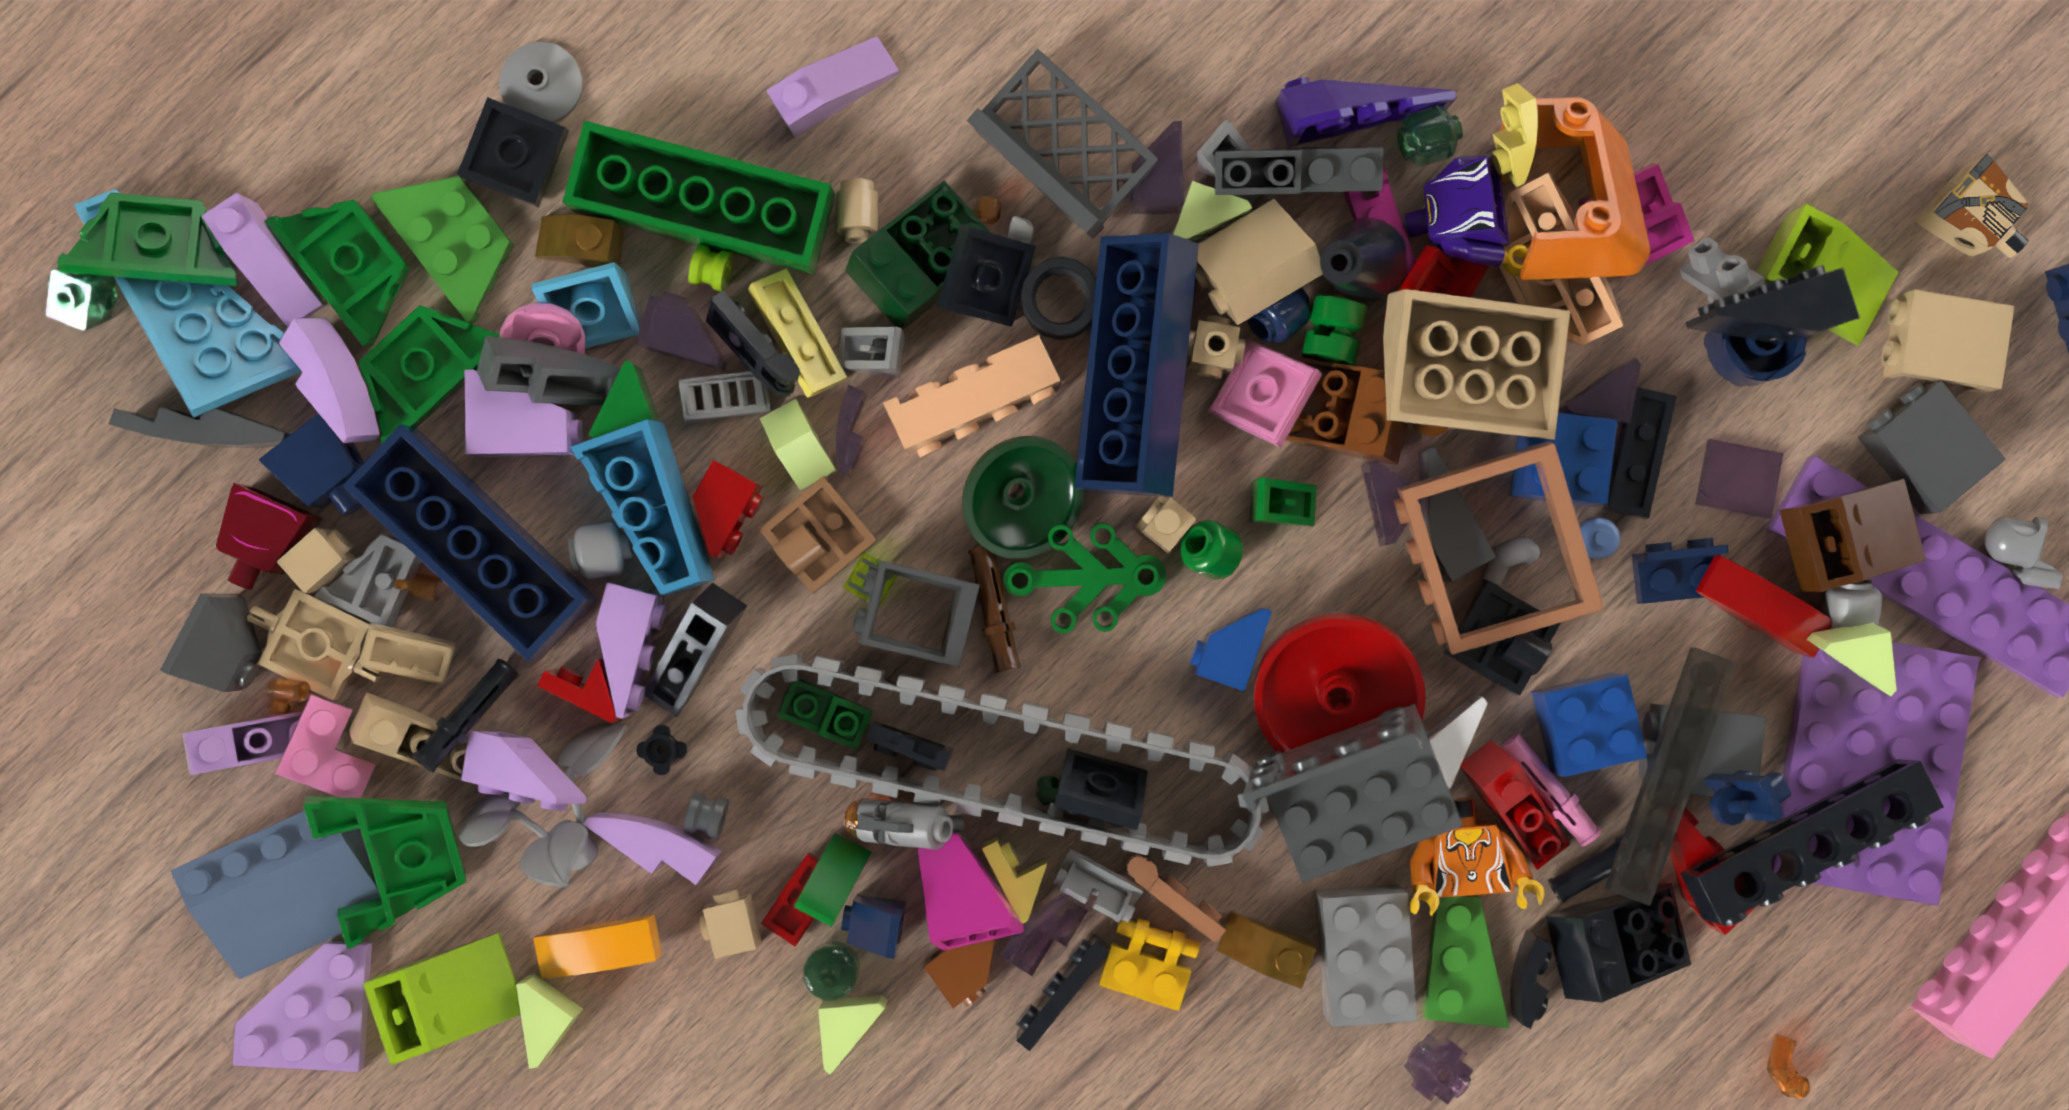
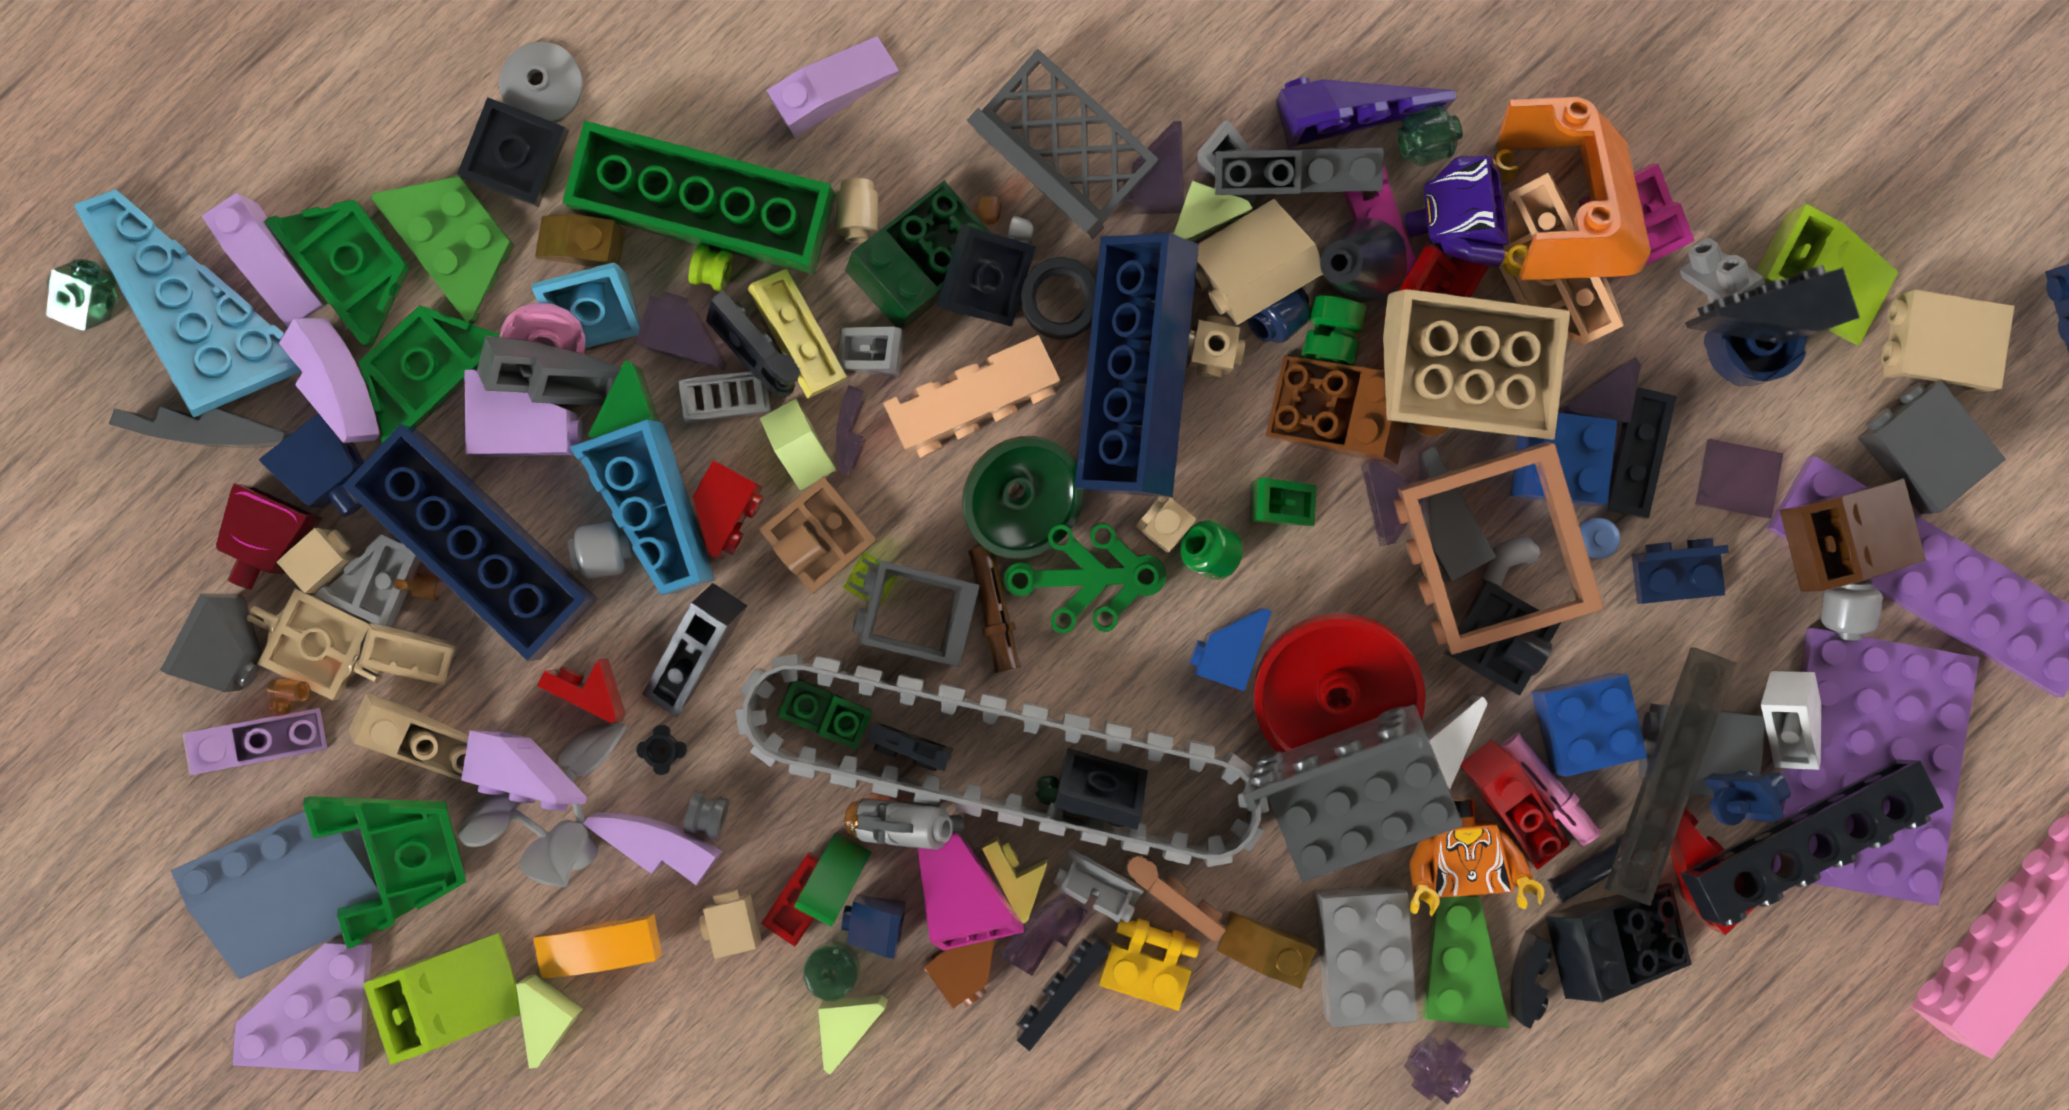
green wing [57,193,238,286] -> none
bright pink plate [275,694,376,798] -> none
black pin [411,658,519,773] -> none
lavender slope [596,582,667,718] -> none
bright pink plate [1208,339,1322,448] -> none
light yellow slope [1491,83,1538,187] -> none
red slope [1696,555,1832,658] -> none
clear orange arm [1767,1034,1810,1099] -> none
yellowish green slope [1807,623,1897,696] -> none
torso [1914,153,2029,258] -> none
light grey piece [1985,516,2063,589] -> none
none -> white slope [1761,671,1821,770]

